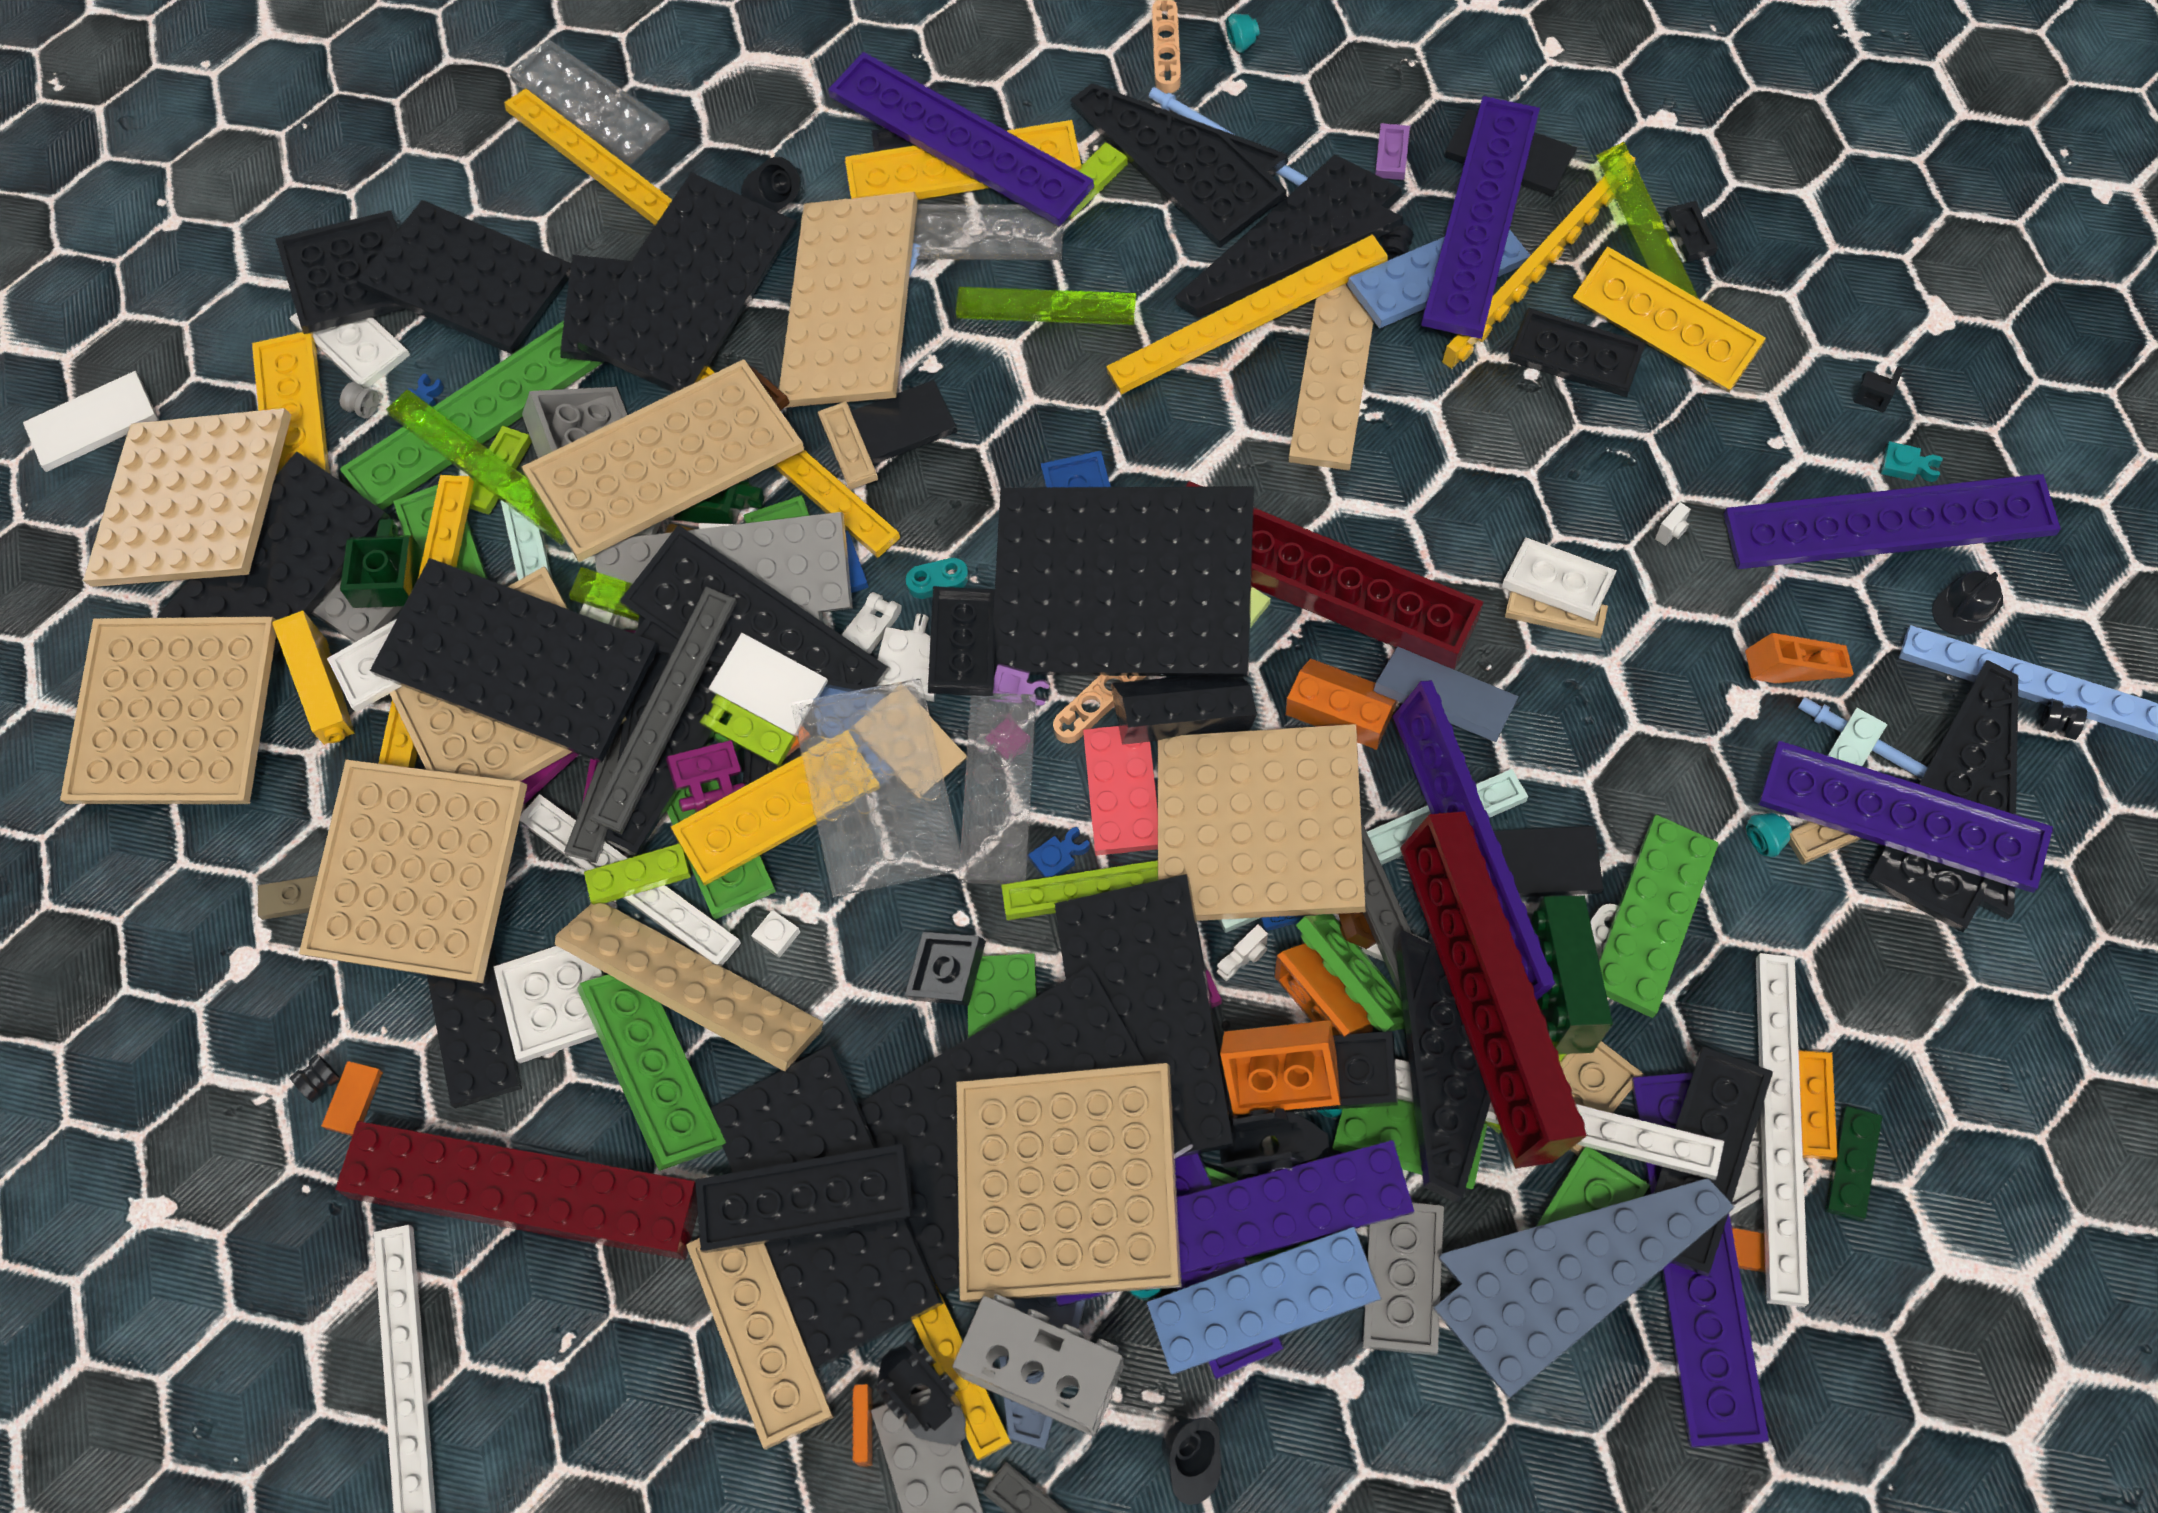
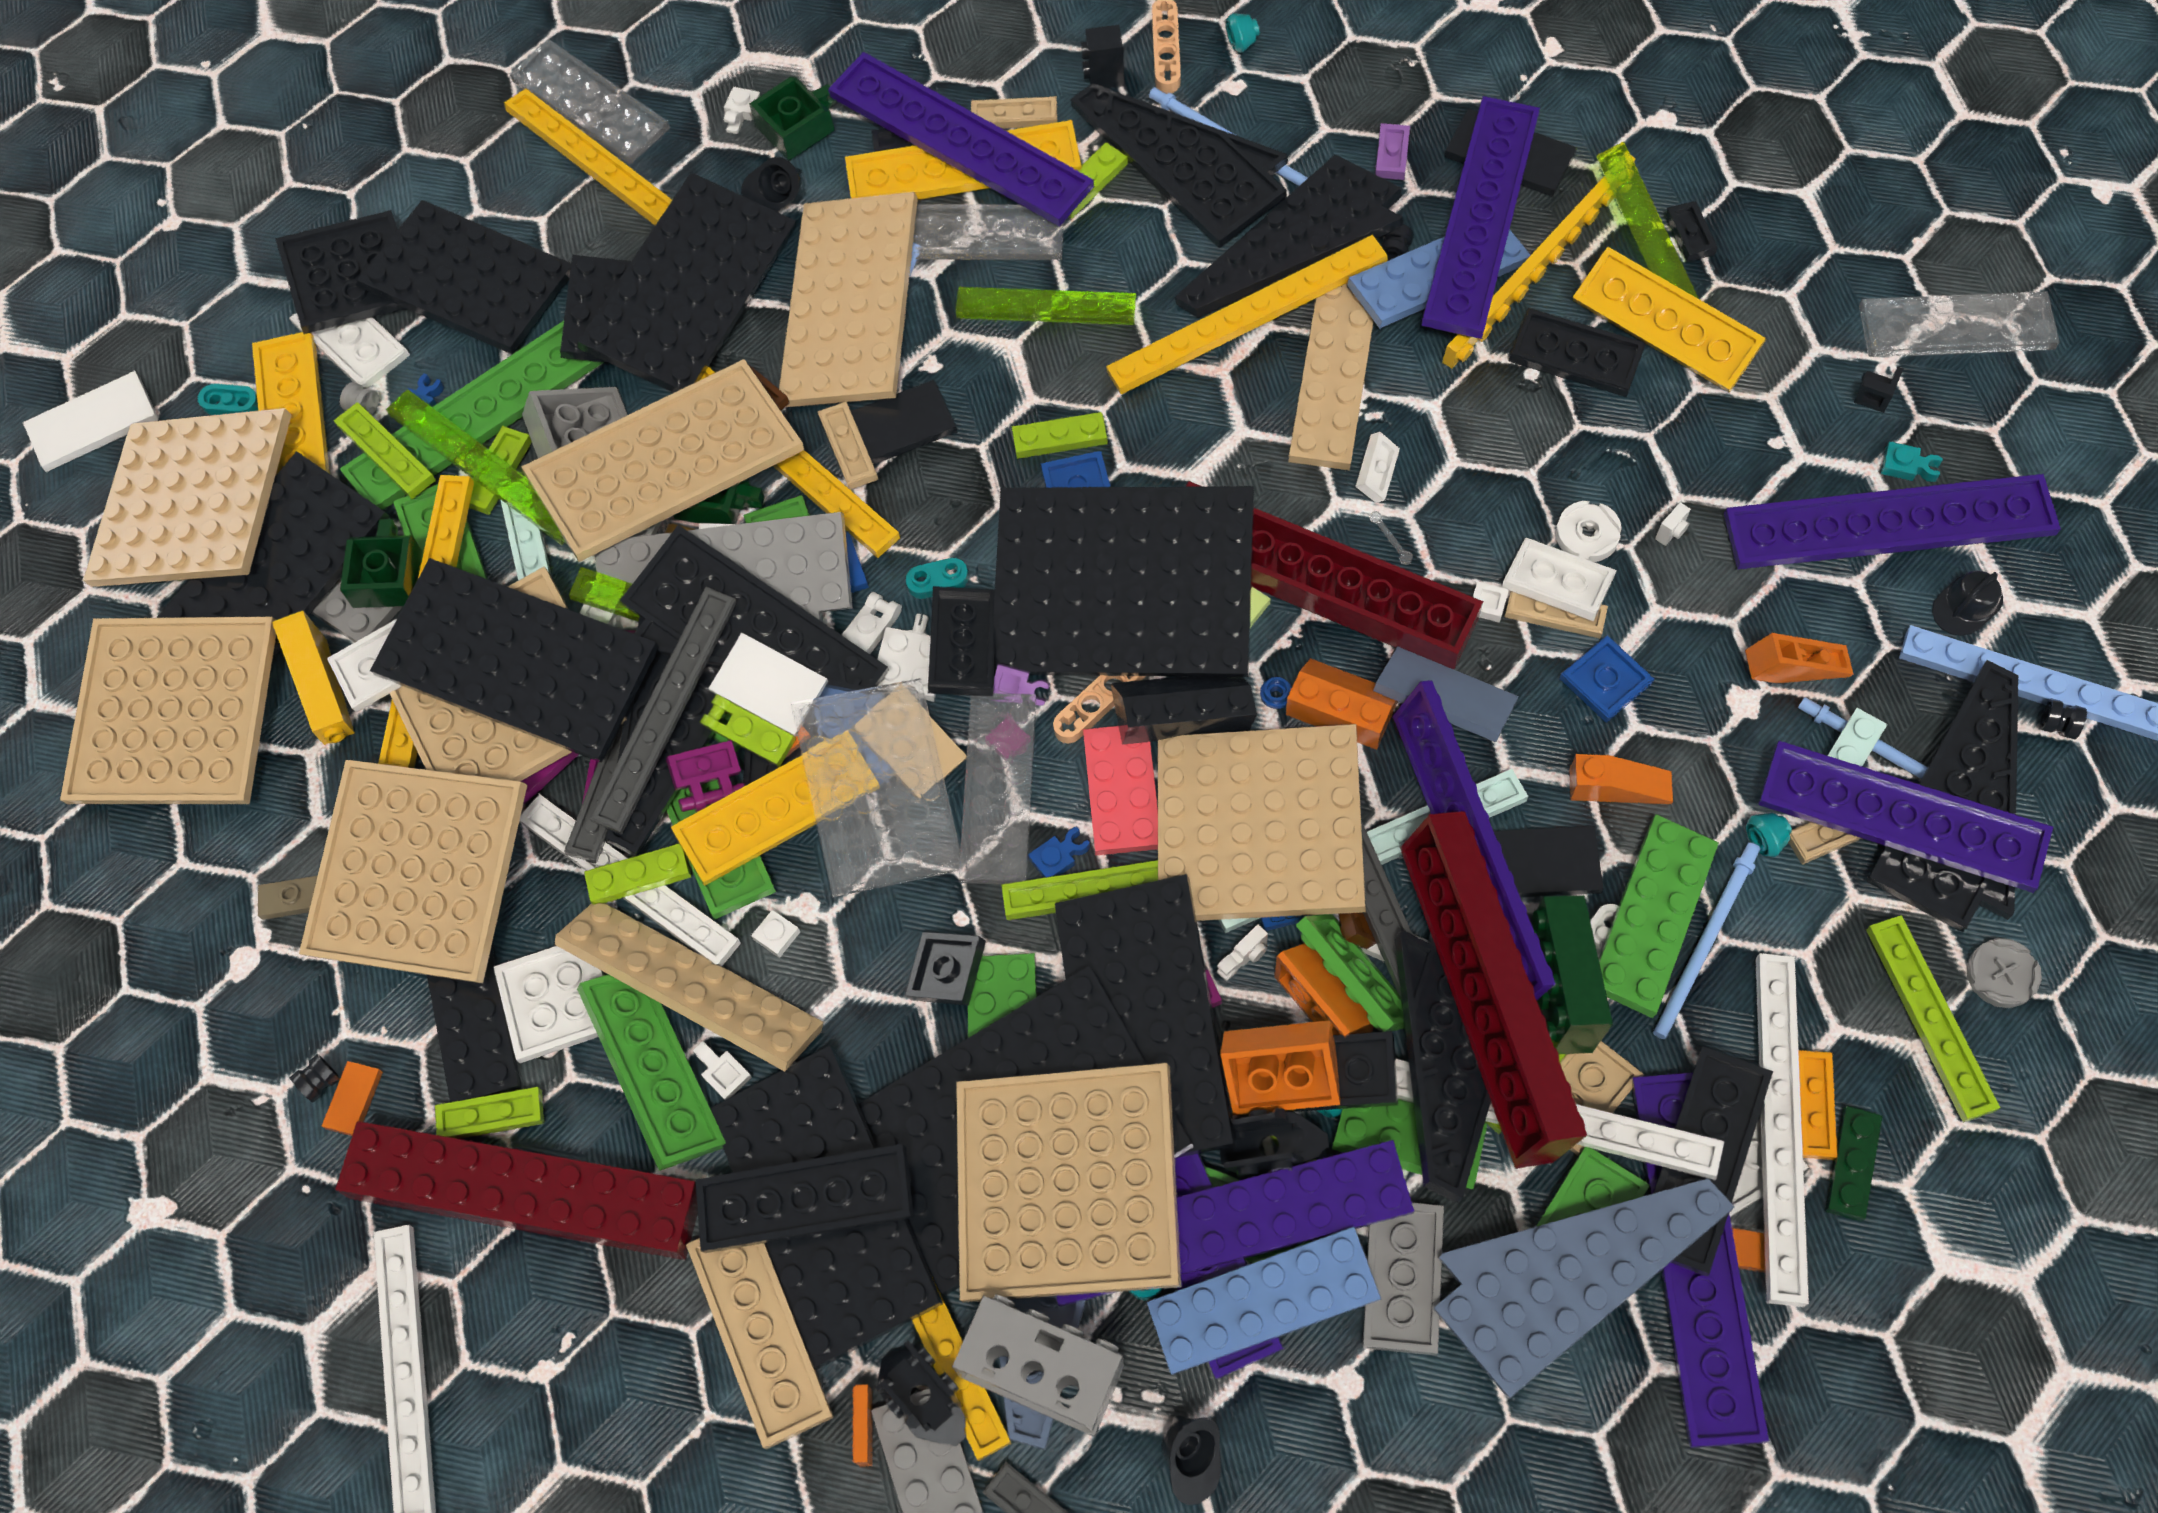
none -> teal plate [198,384,258,415]
none -> lime plate [334,402,436,499]
none -> lime plate [435,1087,544,1139]
none -> white plate [692,1041,752,1100]
none -> white plate [724,87,760,134]
none -> dark green hinge [749,76,837,160]
none -> tan tile [971,97,1057,129]
none -> lime plate [1012,412,1108,459]
none -> black brick [1081,25,1125,88]
none -> blue plate [1260,677,1292,709]
none -> white plate [1356,432,1400,503]
none -> clear hinge [1369,511,1413,565]
none -> white plate [1473,581,1509,623]
none -> white plate [1555,501,1621,562]
none -> blue tile [1559,635,1655,723]
none -> orange slope [1569,754,1673,804]
none -> light blue bar [1653,842,1760,1039]
none -> clear plate [1859,291,2060,357]
none -> lime plate [1866,915,2000,1123]
none -> light grey tile [1967,938,2042,1008]

